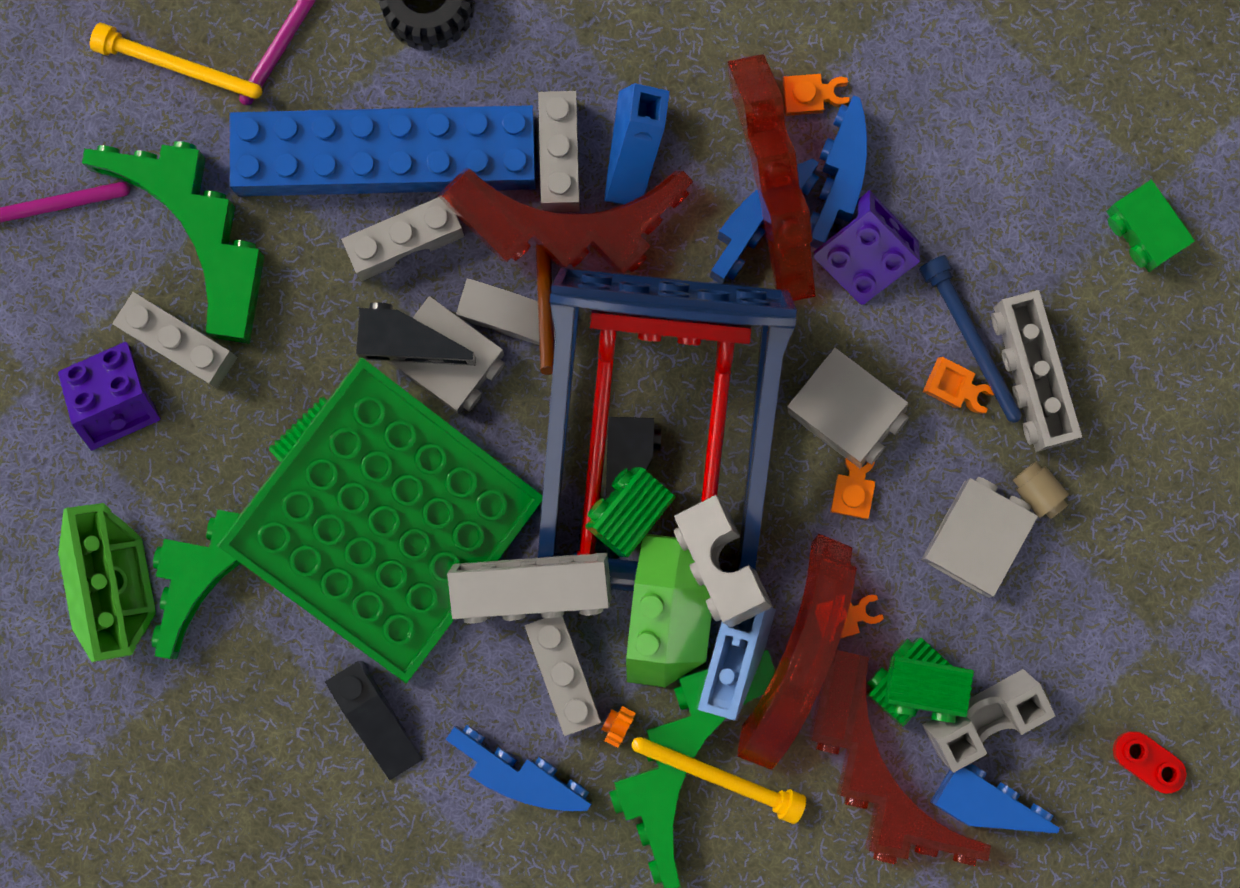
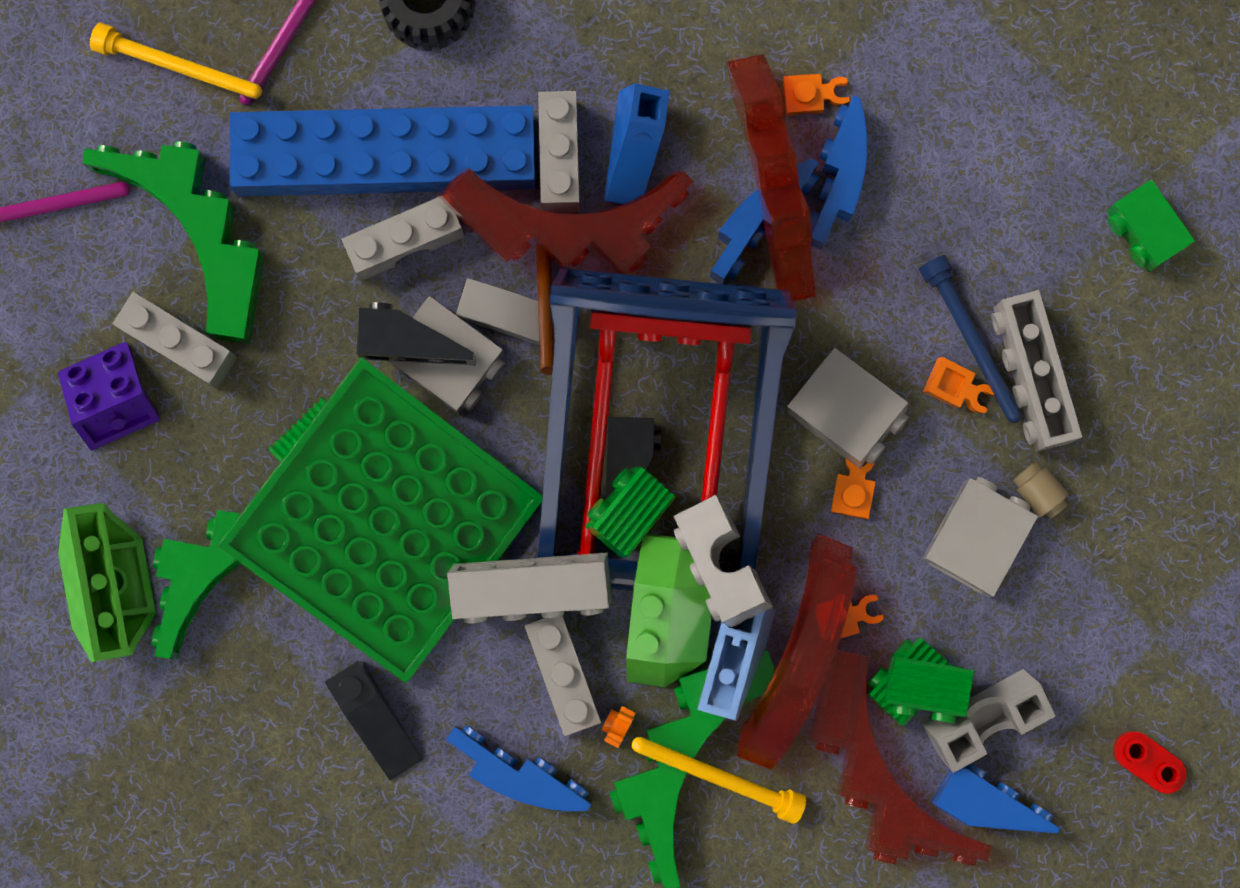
dark purple bracket [814,190,920,305] -> none

